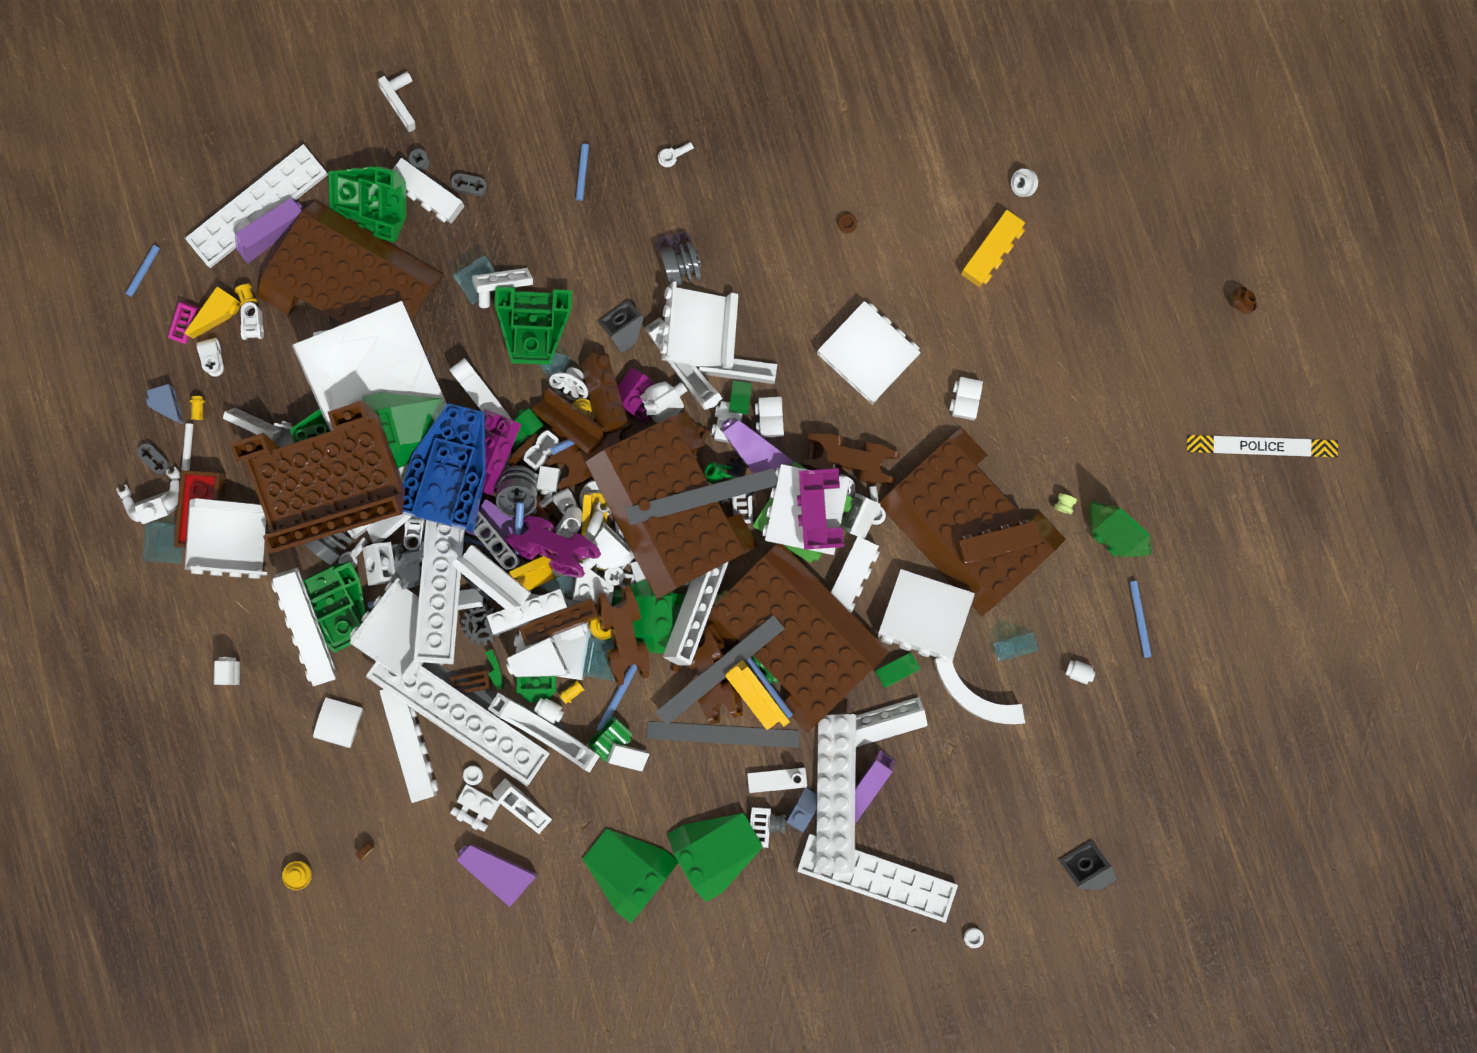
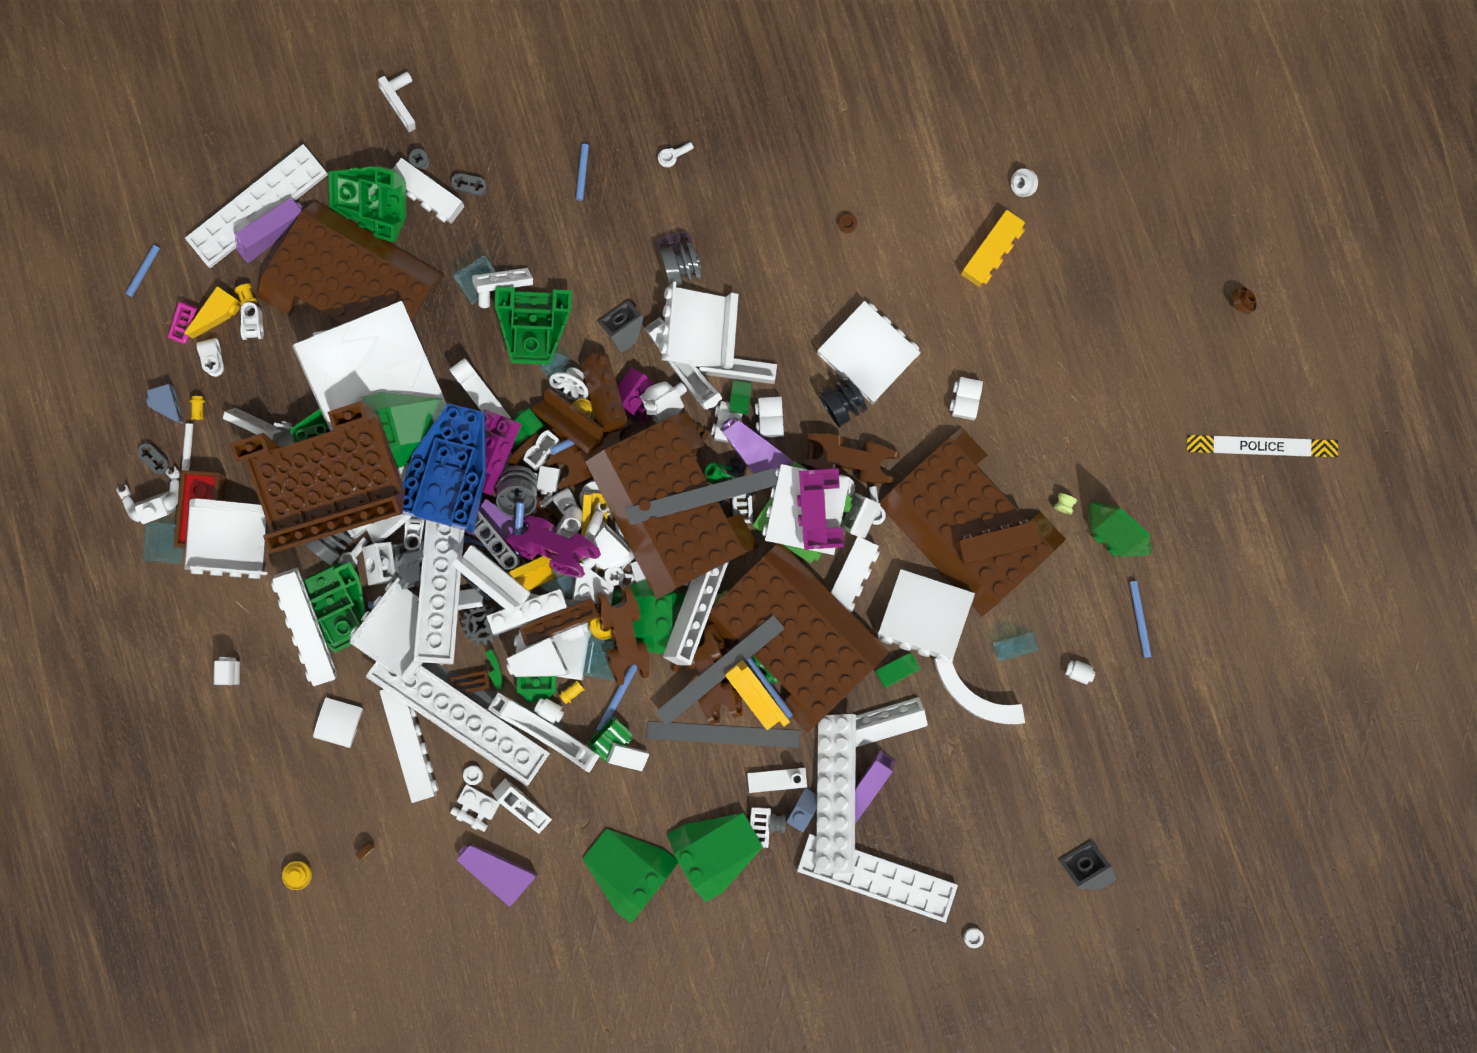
none -> black wheel [819,376,867,428]

